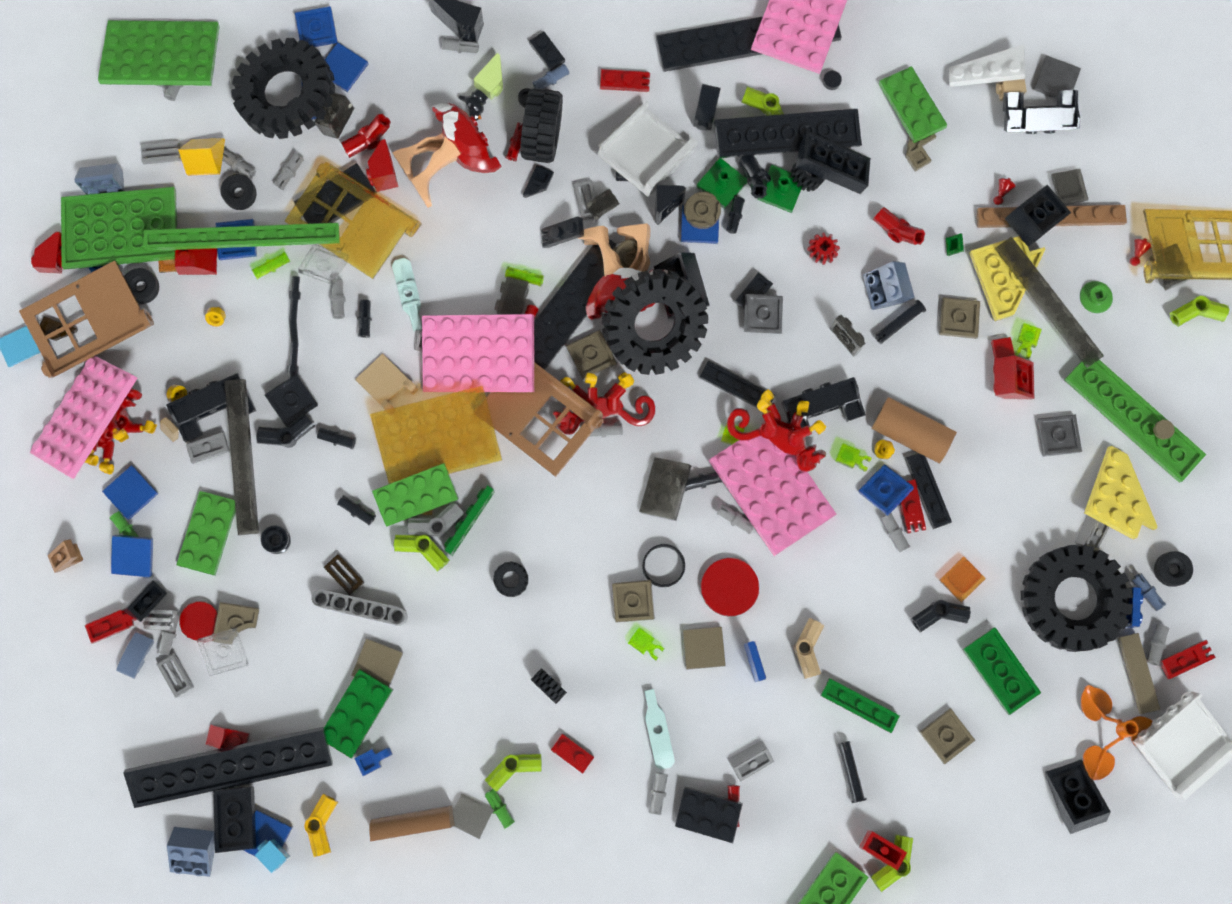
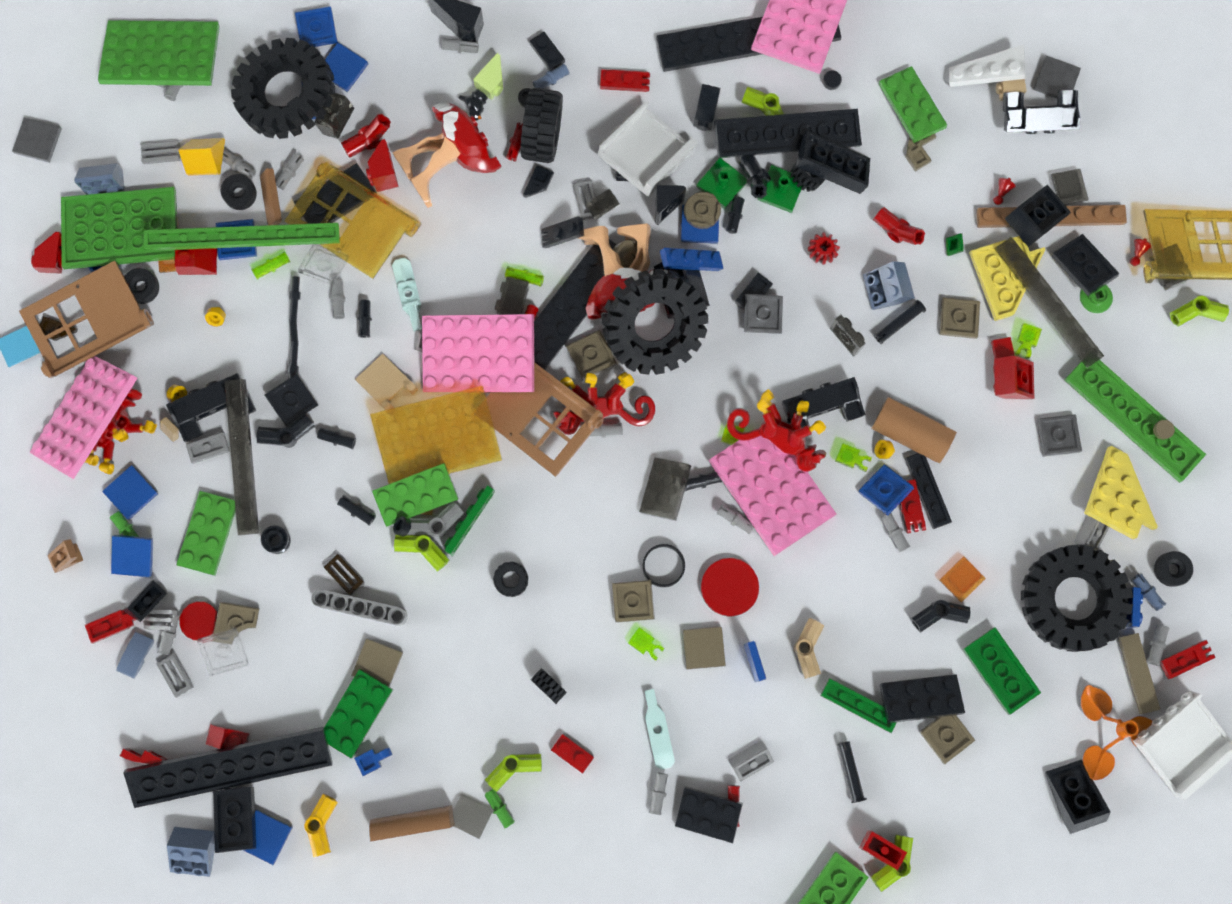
medium azure brick [255,839,290,873] -> none
black tile [699,361,776,408] -> none
none -> flat silver tile [12,117,62,163]
none -> red slope [119,748,168,764]
none -> medium nougat tile [260,168,282,225]
none -> black tile [393,516,411,537]
none -> blue plate [660,247,724,271]
none -> black plate [879,674,965,724]
none -> black plate [1052,234,1119,296]

